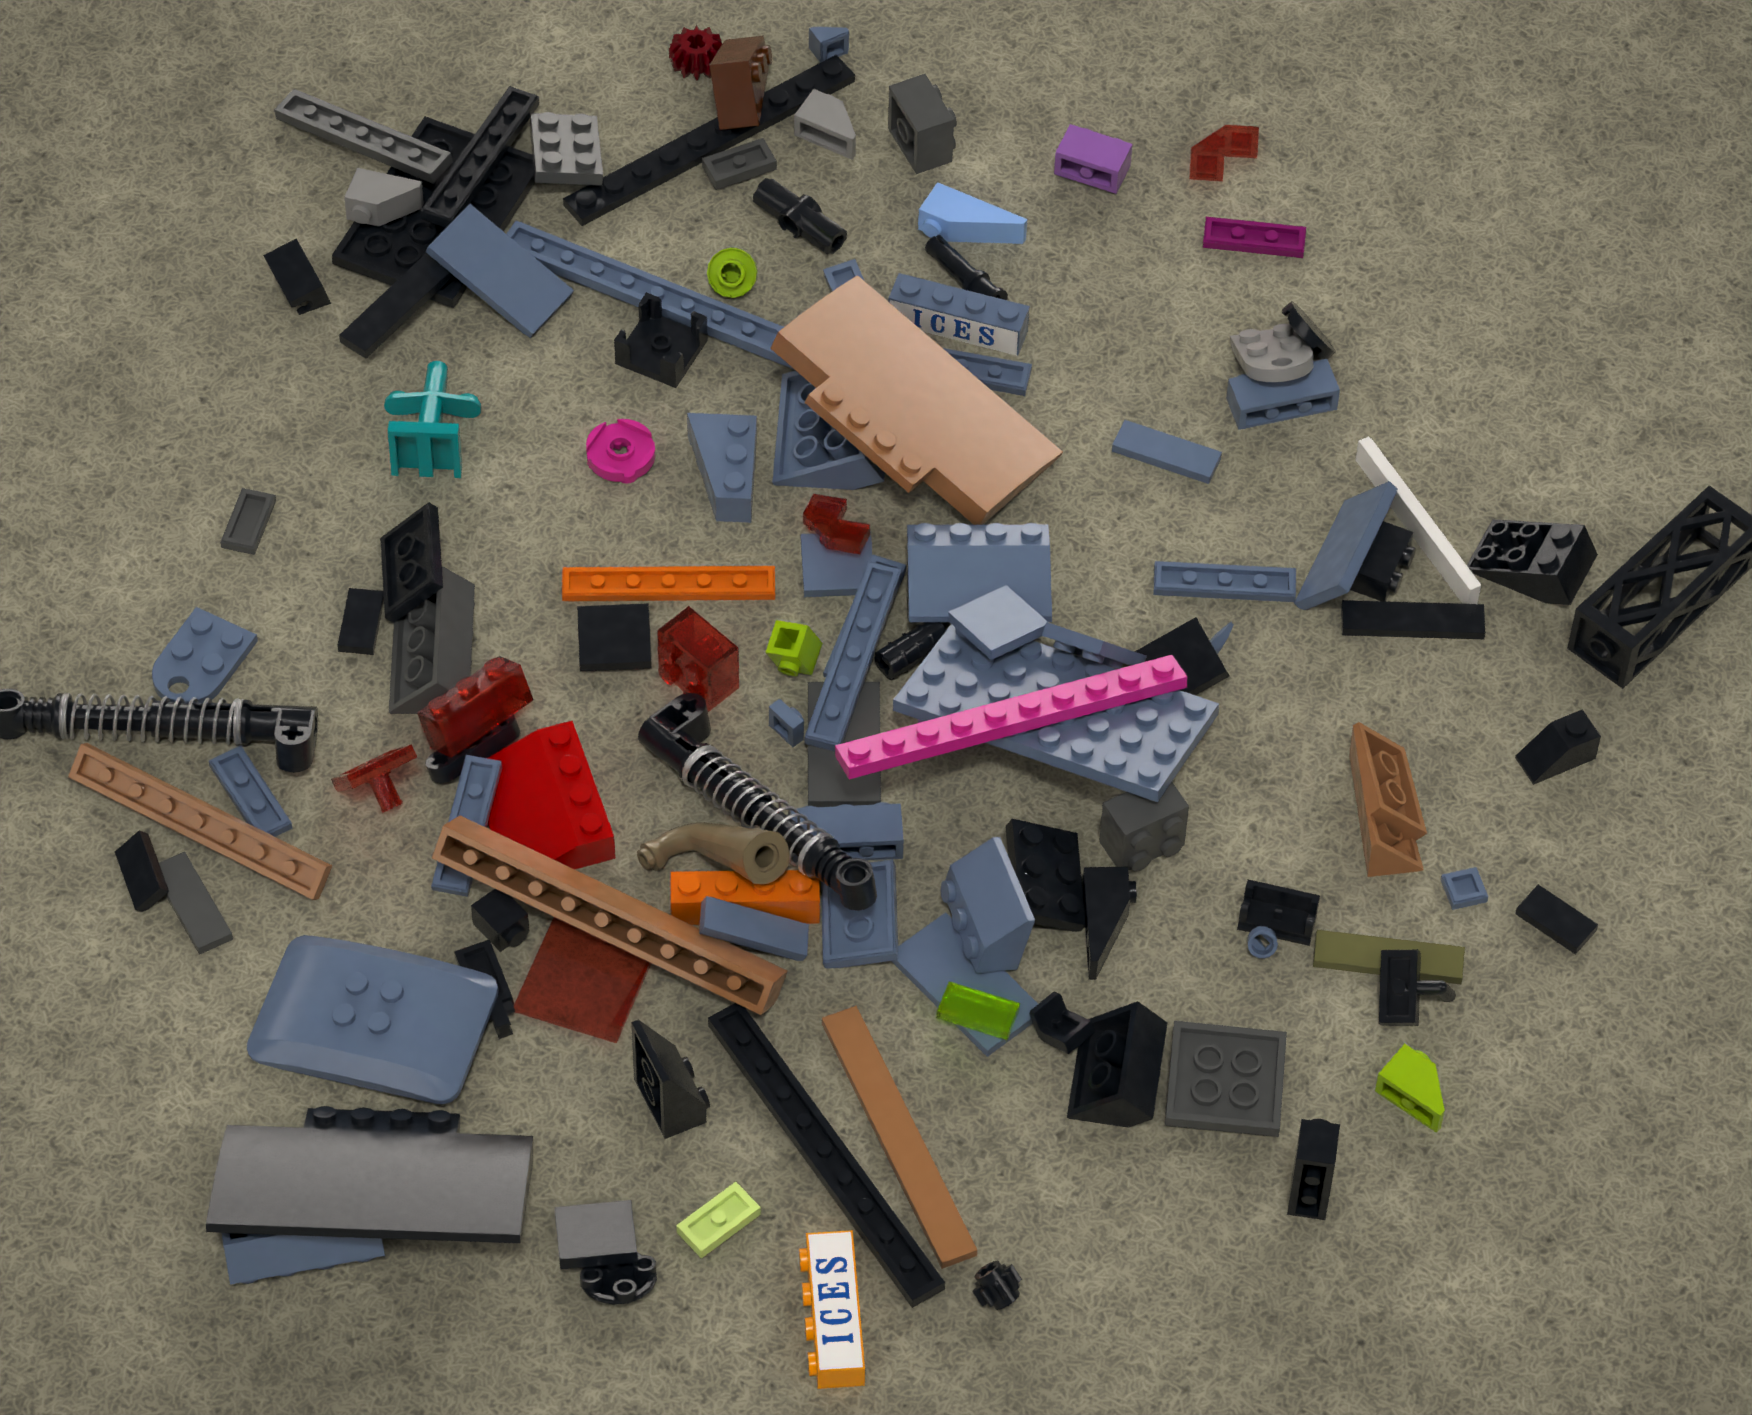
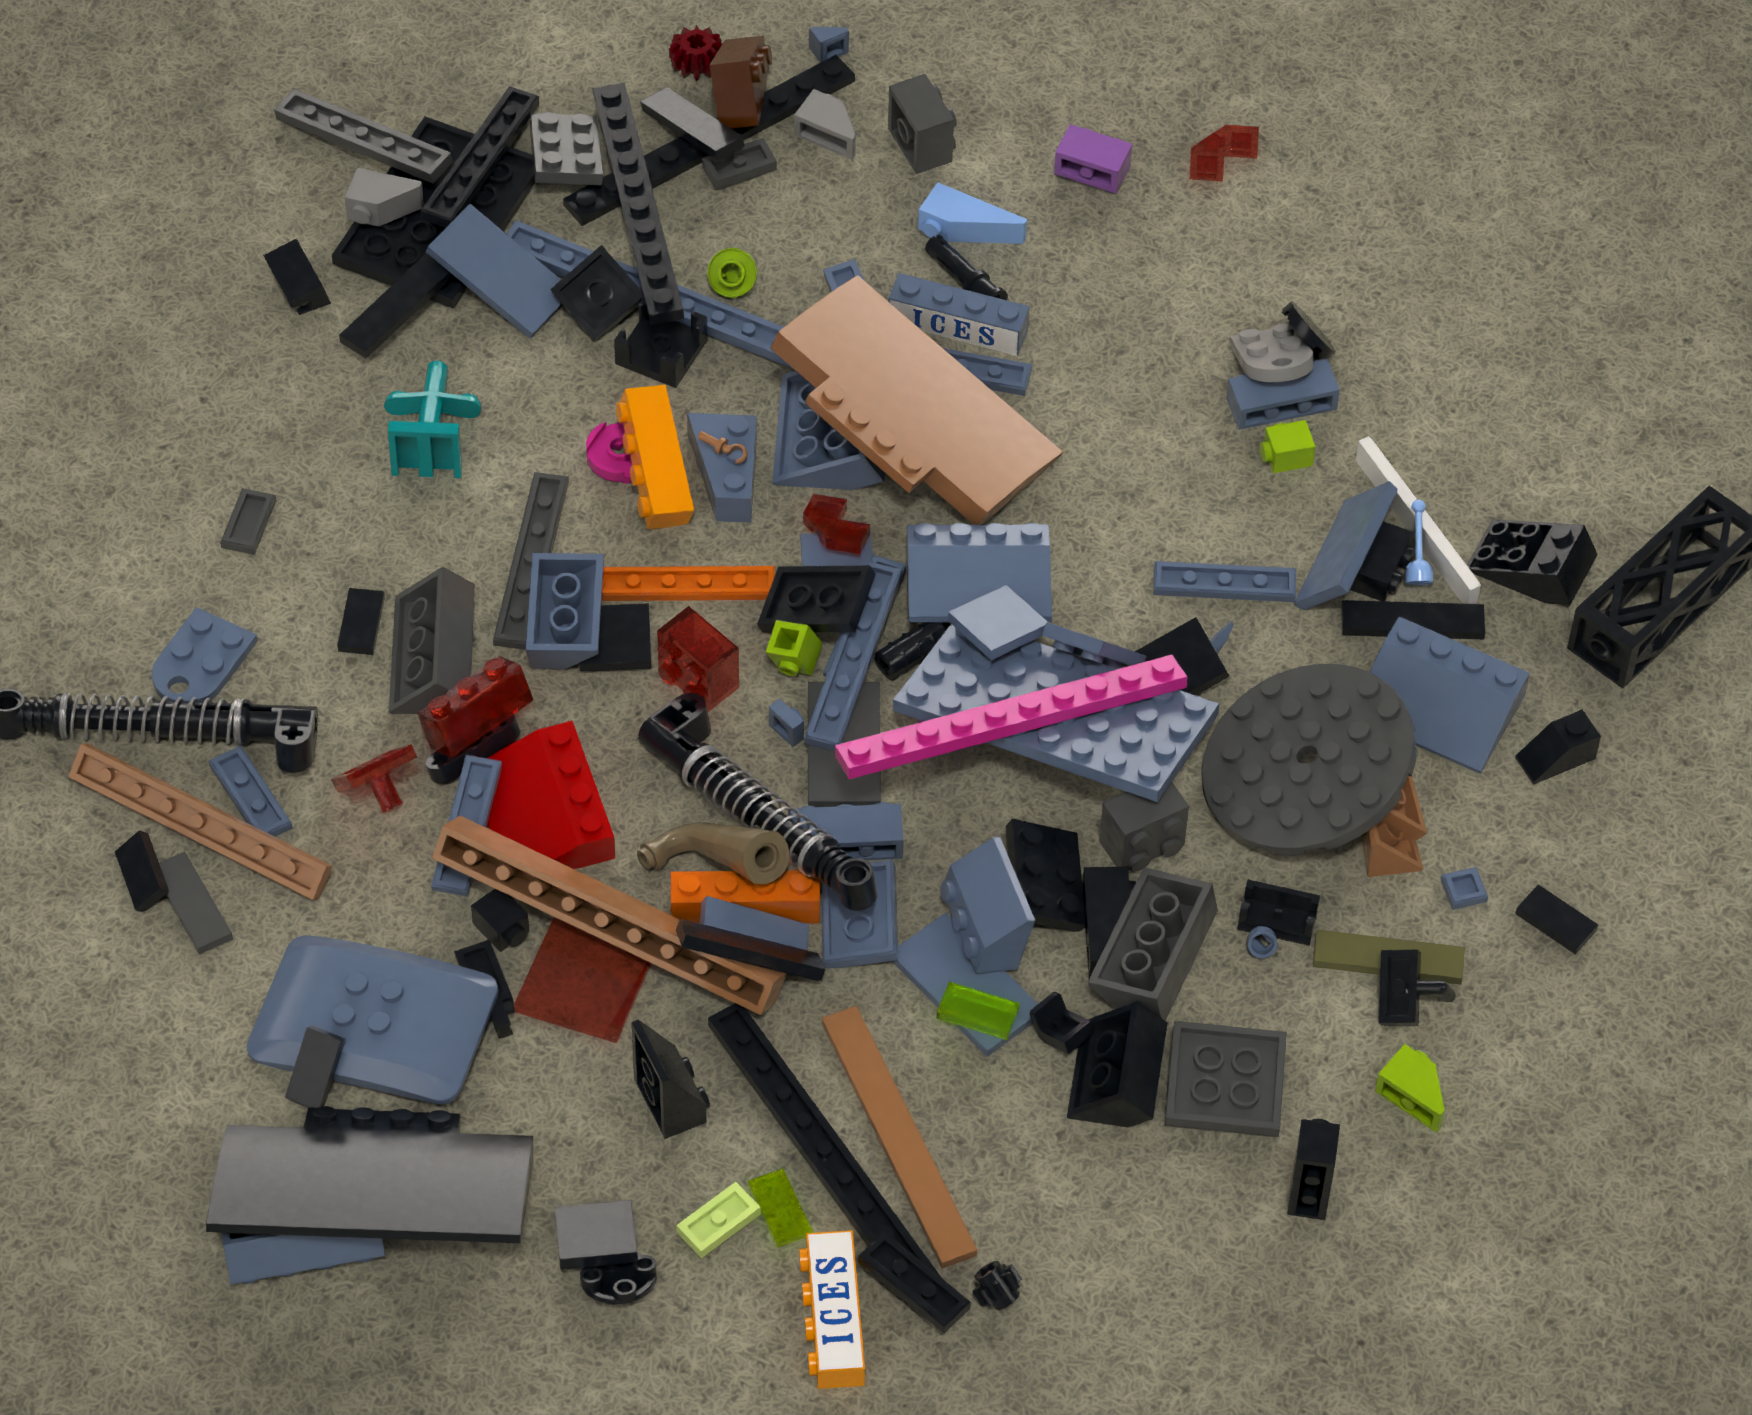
black tile [380,502,443,623] -> none
black piece [753,178,847,255] -> none
sand blue tile [1112,420,1222,484] -> none
magenta tile [1203,216,1306,258] -> none
none -> black tile [285,1025,346,1108]
none -> dark grey tile [493,472,569,650]
none -> sand blue slope [526,553,604,669]
none -> black plate [550,245,643,342]
none -> black plate [592,83,685,325]
none -> light orange brick [616,385,694,530]
none -> tile [640,87,745,161]
none -> black tile [676,919,826,981]
none -> medium nougat hand [698,431,747,464]
none -> clear neon green tile [748,1168,813,1248]
none -> black plate [757,565,876,633]
none -> black tile [858,1231,971,1333]
none -> dark grey slope [1088,867,1218,1021]
none -> dark grey plate [1202,664,1417,856]
none -> lime brick [1260,420,1316,473]
none -> sand blue slope [1370,617,1530,774]
none -> light blue hinge [1405,499,1433,585]

